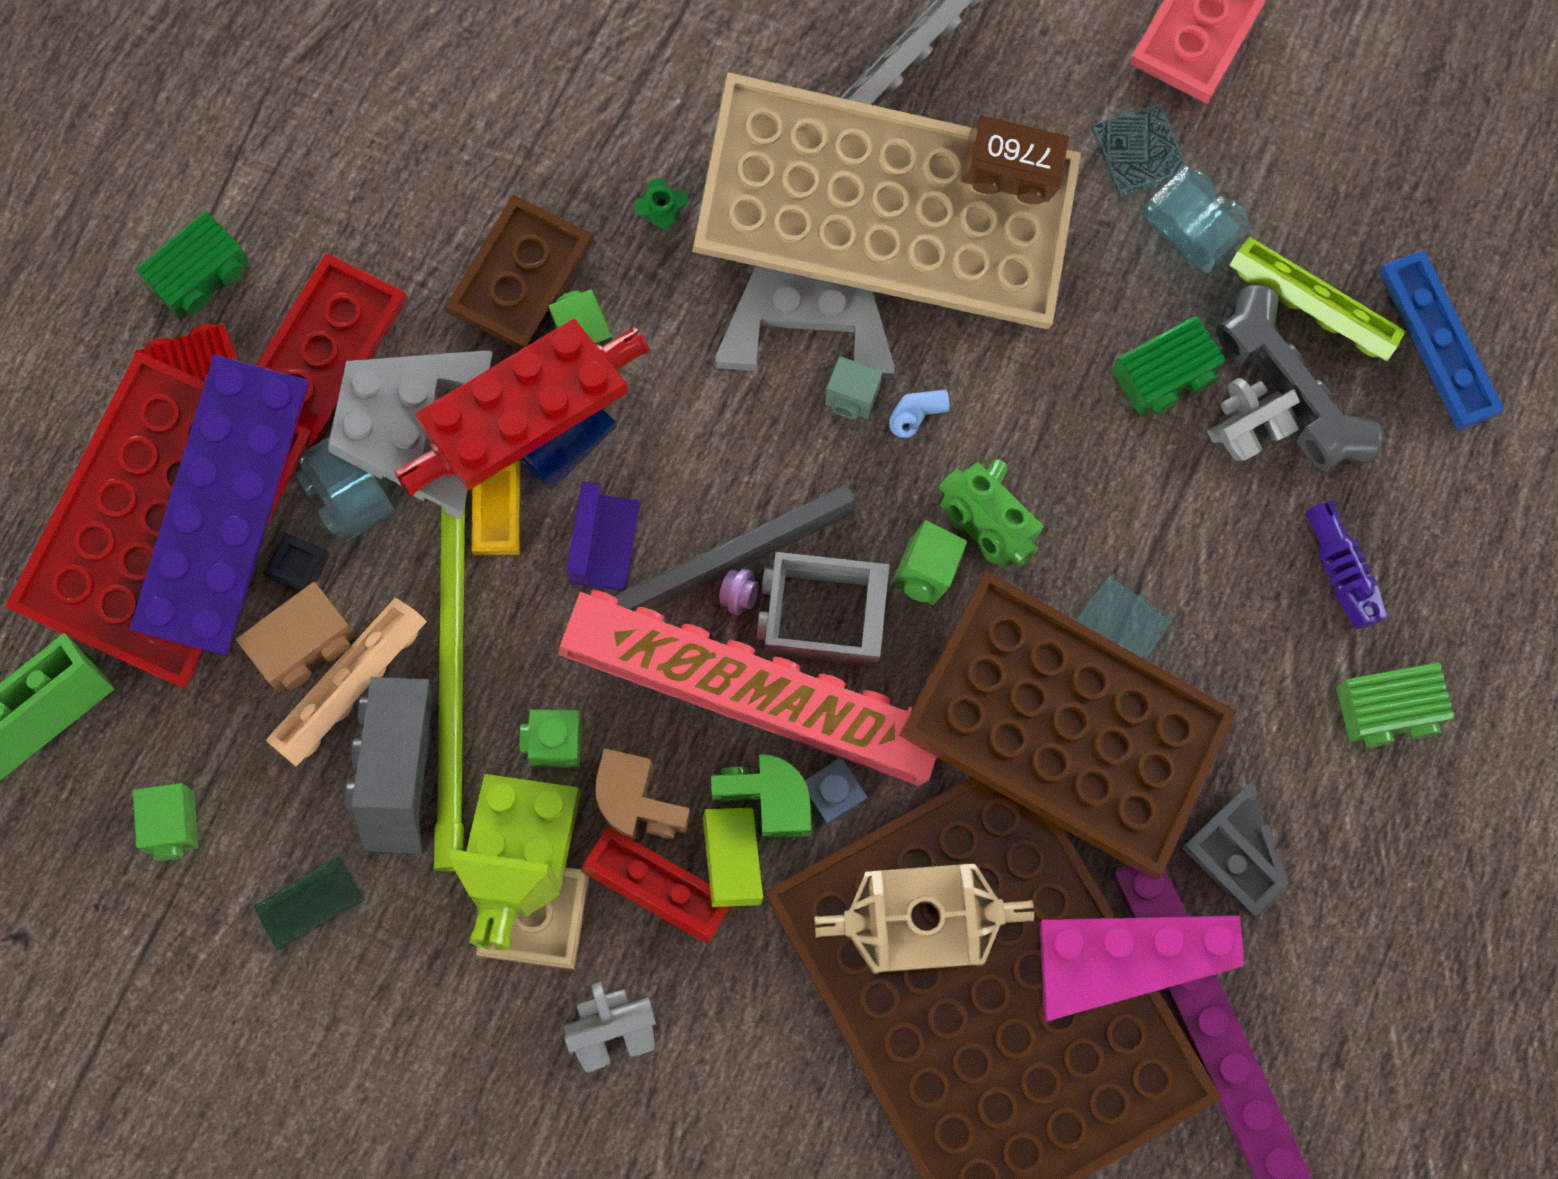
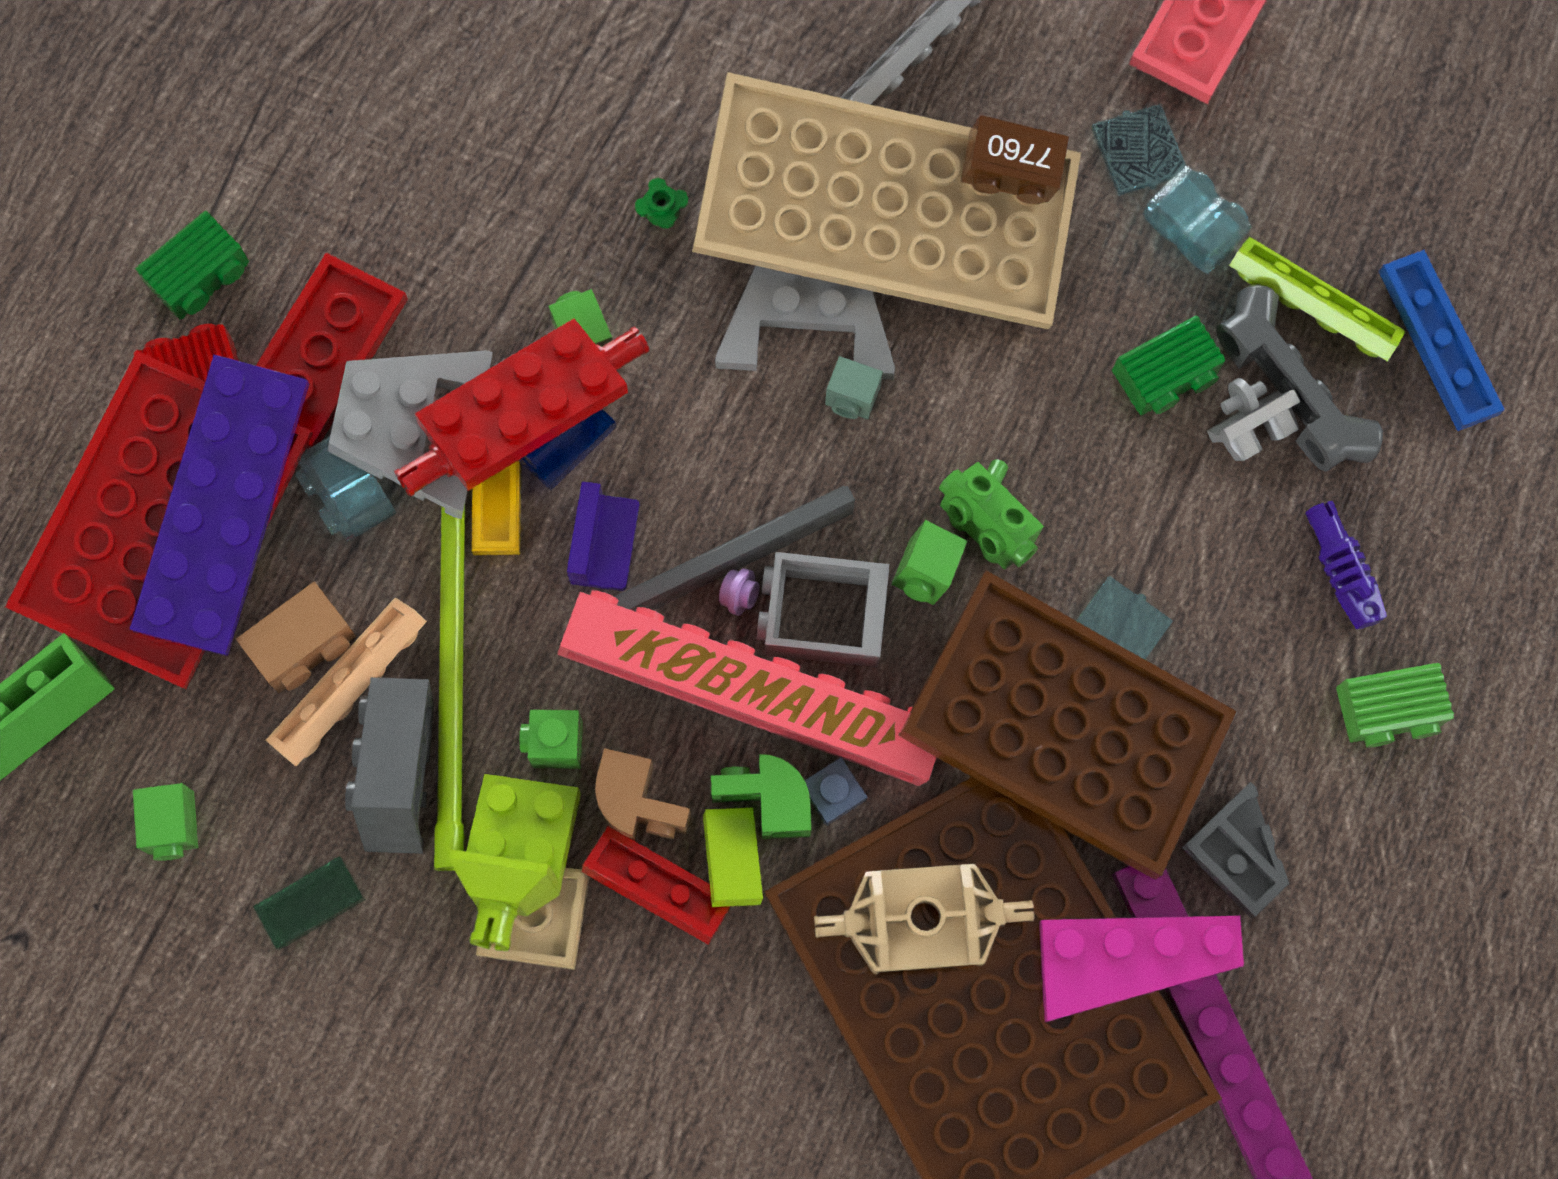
black tile [264,532,330,592] -> none
reddish brown plate [445,194,594,350] -> none
light grey hips [563,982,656,1072] -> none
light blue arm [889,389,949,438] -> none

